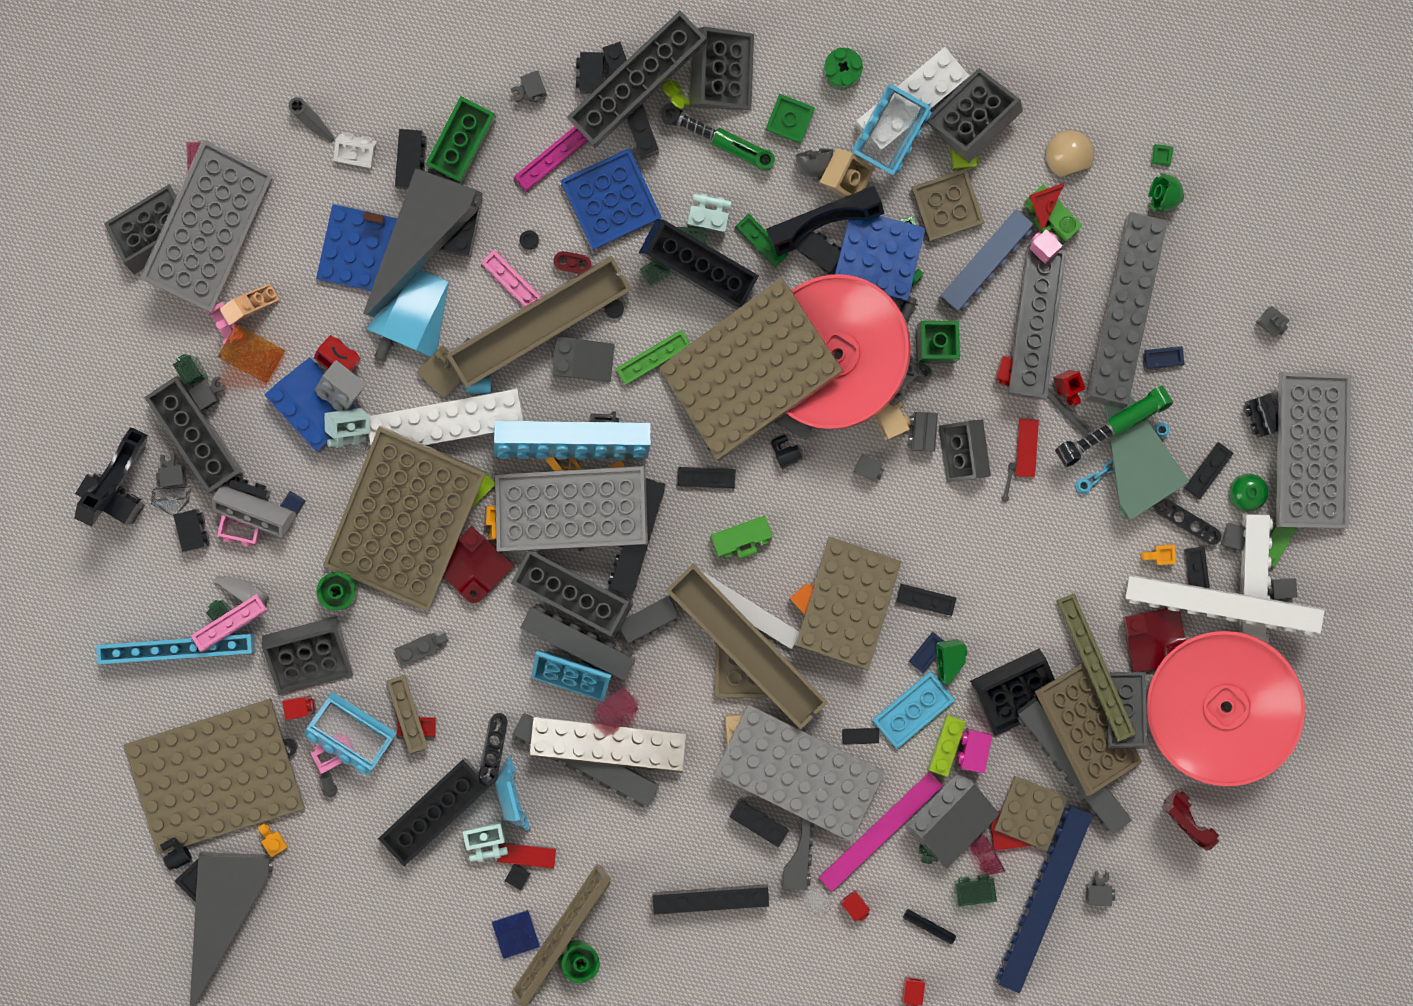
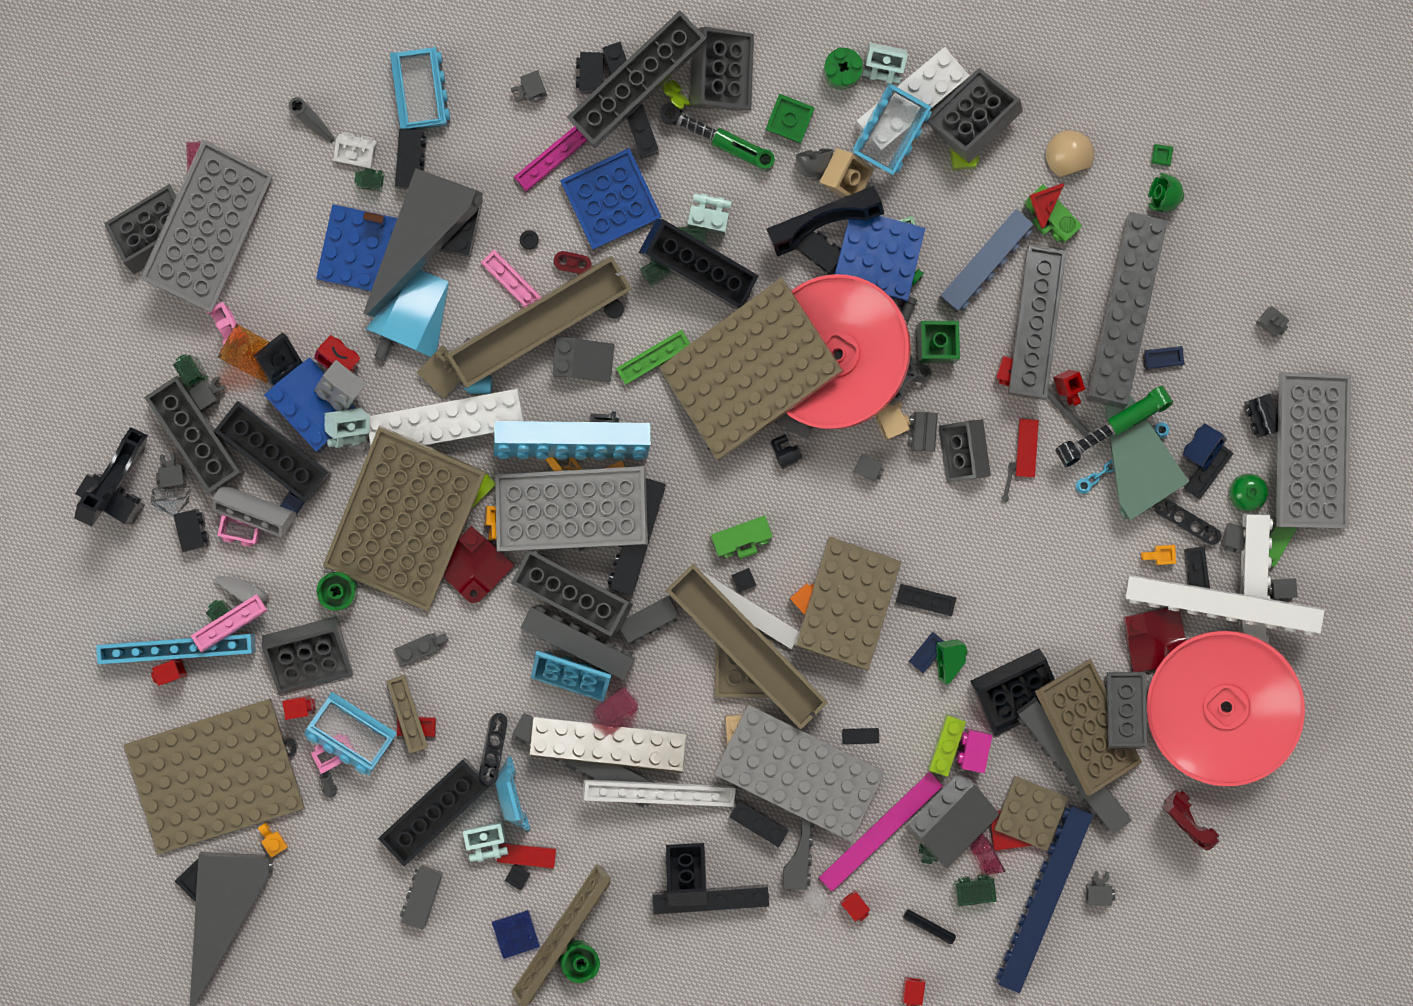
black piece [160,837,192,871] -> none
light nougat slope [220,283,280,325] -> none
black plate [229,477,271,498] -> none
green brick [426,96,496,185] -> none
black tile [677,467,736,489] -> none
green tile [735,213,789,268] -> none
medium azure tile [872,671,955,749] -> none
dark tan plate [911,169,984,242] -> none
bright pink brick [1029,230,1063,265] -> none
olive tile [1057,593,1136,742] -> none
none -> red brick [151,658,188,686]
none -> black brick [214,401,331,503]
none -> black plate [253,333,303,386]
none -> clear green brick [354,168,385,192]
none -> window [390,47,451,130]
none -> dark grey brick [400,865,443,930]
none -> white plate [582,780,736,807]
none -> black brick [666,843,707,907]
none -> black plate [732,568,756,593]
none -> light aqua brick [862,42,908,84]
none -> dark blue brick [1183,423,1227,471]

